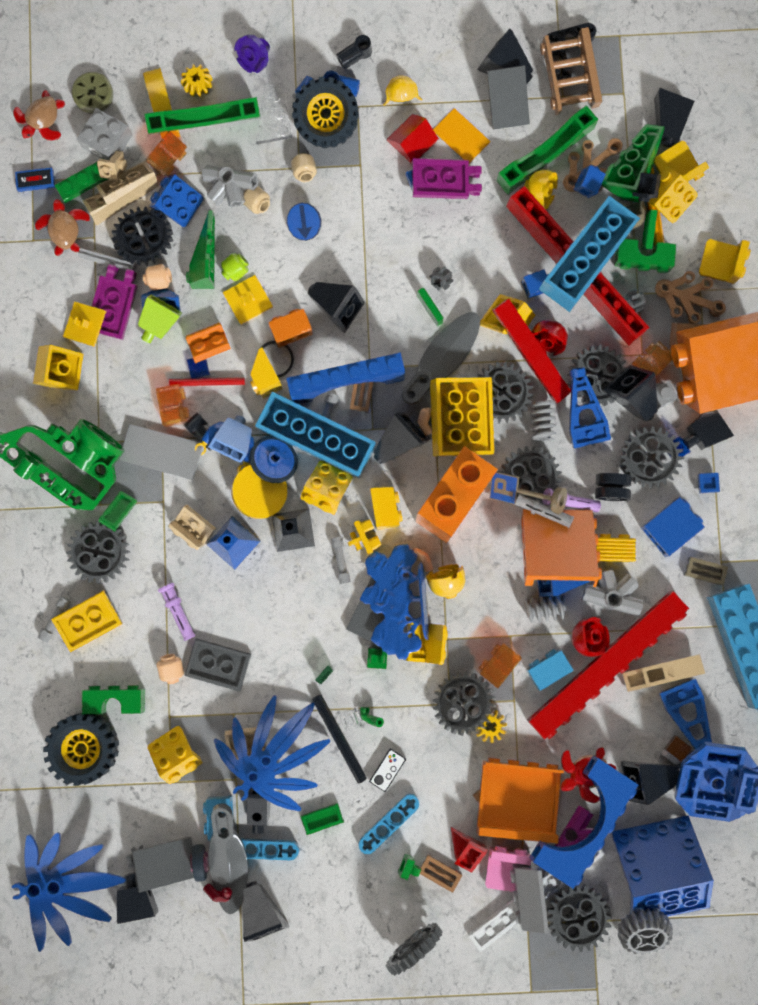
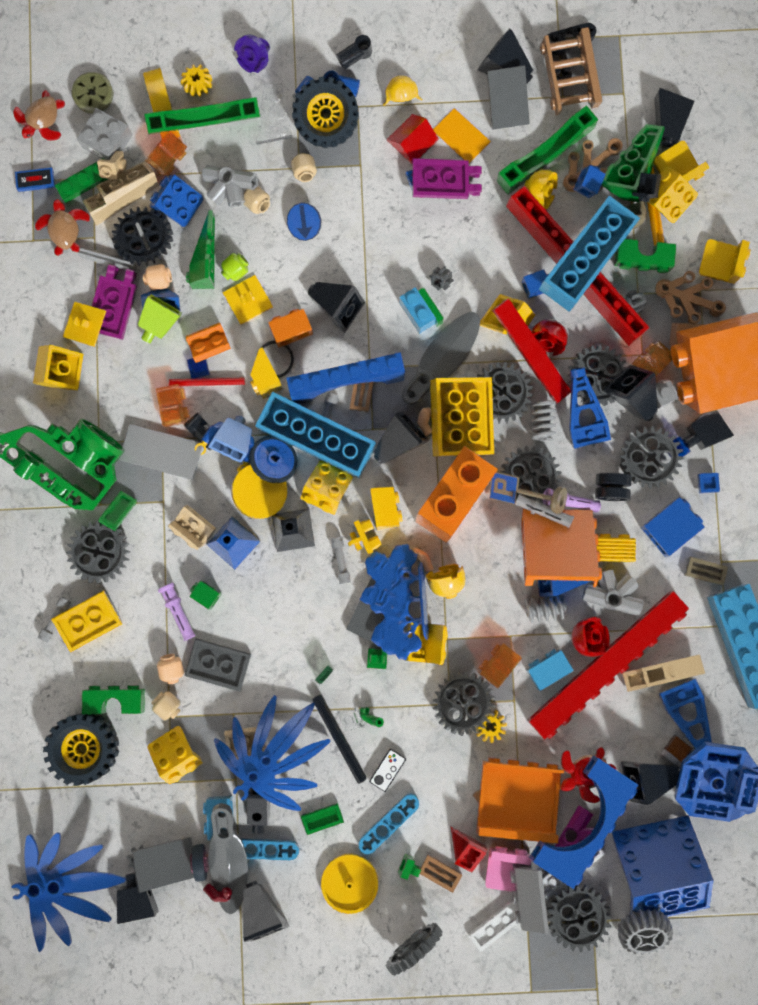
green tile [641,210,658,250] -> none
none -> tan head [151,691,181,720]
none -> green brick [189,581,222,610]
none -> yellow piece [321,853,378,914]
none -> dark azure brick [399,287,436,334]

